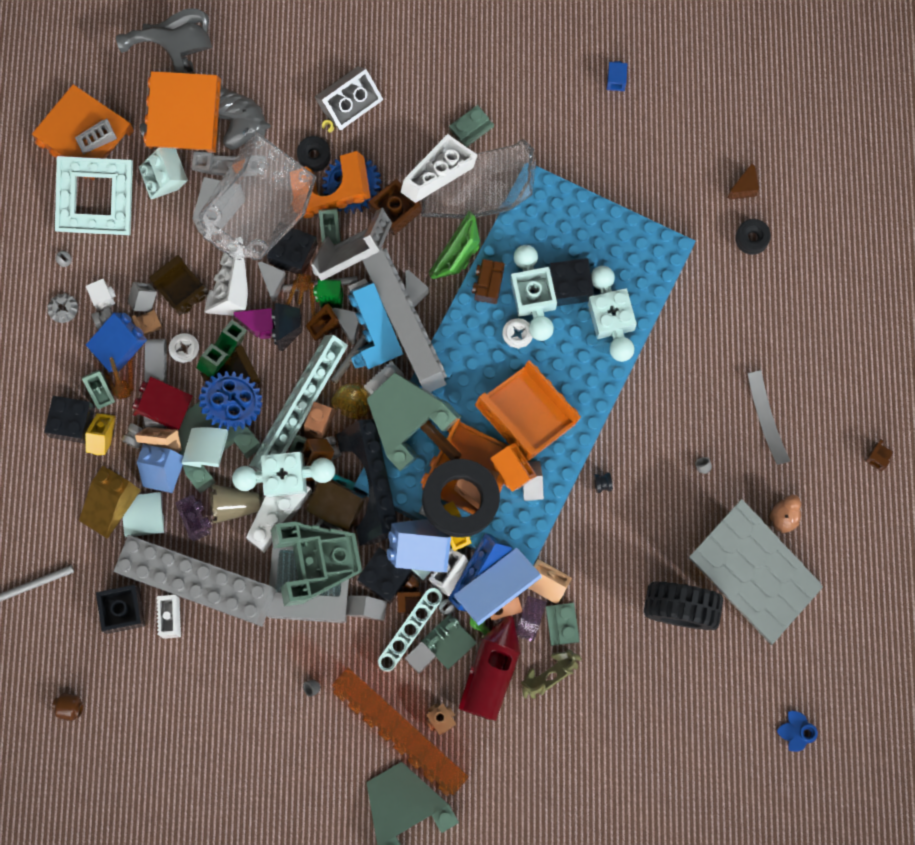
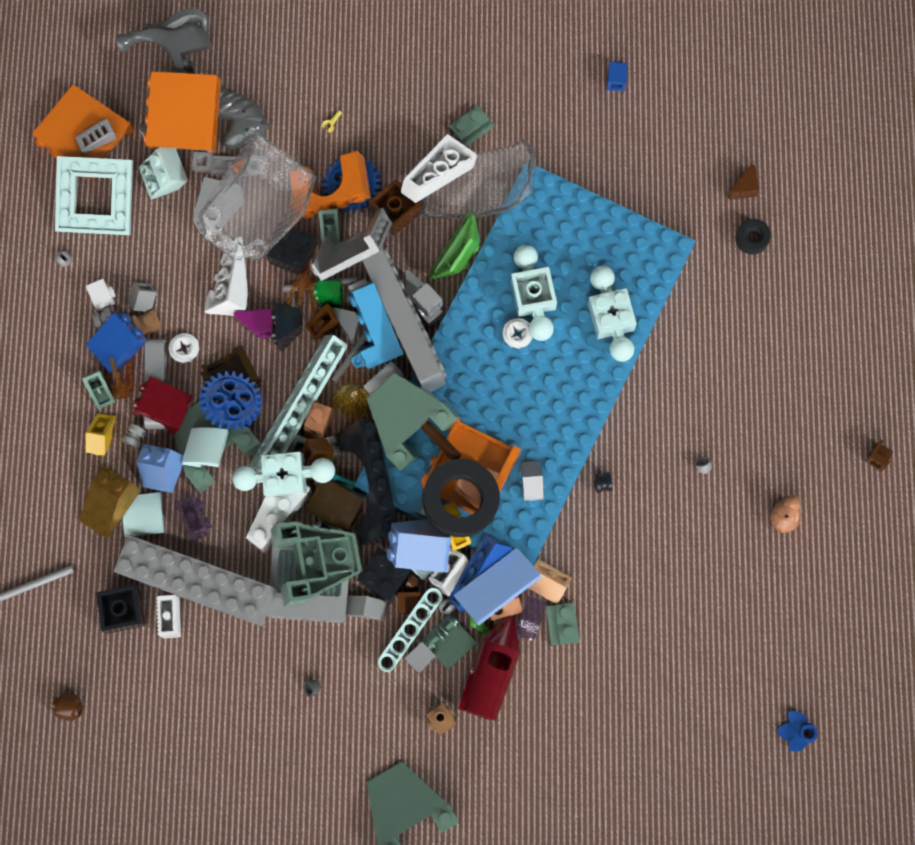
black brick [44,396,95,444] -> none
light grey gear [47,293,78,323] -> none
light nougat panel [135,427,182,453] -> none
dark brown panel [149,255,209,316] -> none
dark green arch [196,320,247,378] -> none
dark tan cone [210,485,263,524] -> none
light grey slope [258,262,287,302] -> none
black tyre [297,136,331,172] -> none
light grey slope [315,66,383,130] -> none
clear orange brick [331,667,469,797] -> none
reddish brown brick [472,259,505,304] -> none
orange panel [475,360,581,461] -> none
orange brick [491,443,537,492] -> none
olive piece [521,649,582,699] -> none
black brick [549,258,594,306] -> none
black tyre [643,581,723,630] -> none
light grey piece [689,499,823,645] -> none
light grey sticker [748,370,791,465] -> none
none -> light grey arch [413,283,443,329]

